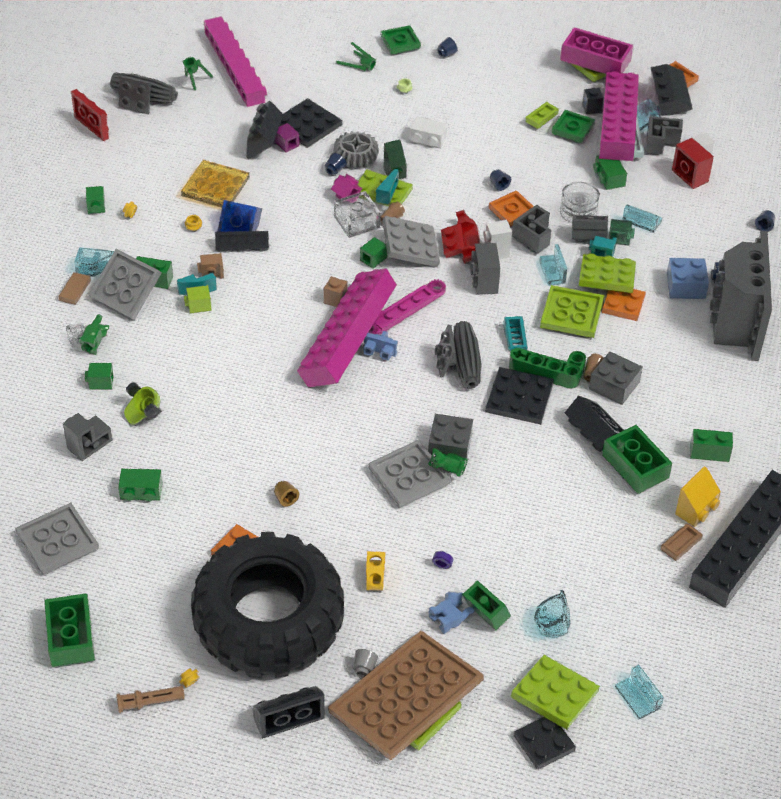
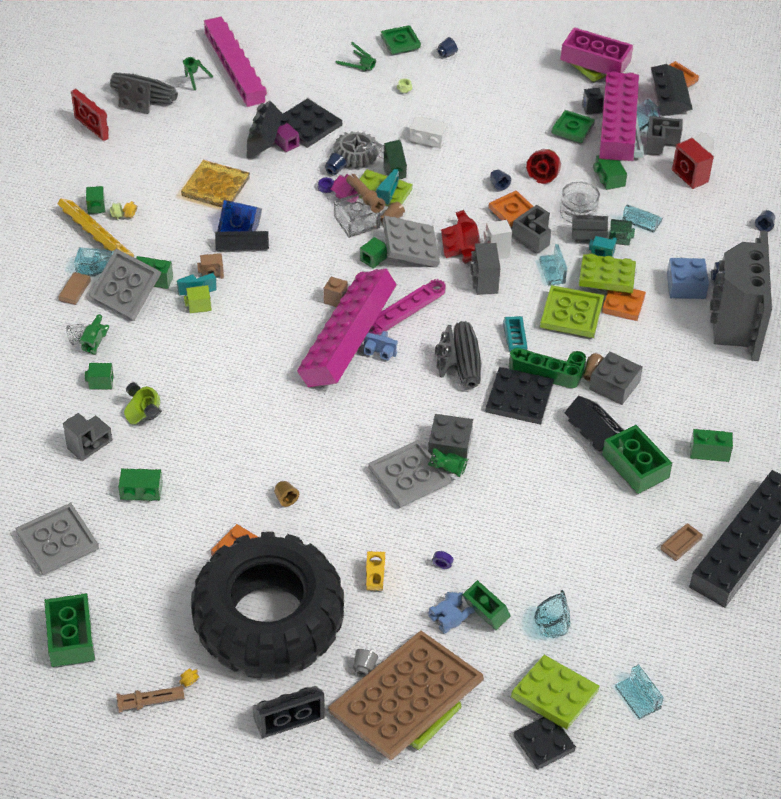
yellow plate [185,215,202,231] -> none
lime plate [525,102,559,129] -> none
yellow slope [675,466,721,527] -> none
none -> yellow plate [57,198,134,257]
none -> yellowish green plate [110,203,124,219]
none -> dark purple tile [318,177,334,193]
none -> medium nougat pin [346,173,385,213]
none -> clear tile [363,141,384,160]
none -> red cylinder [526,149,561,184]

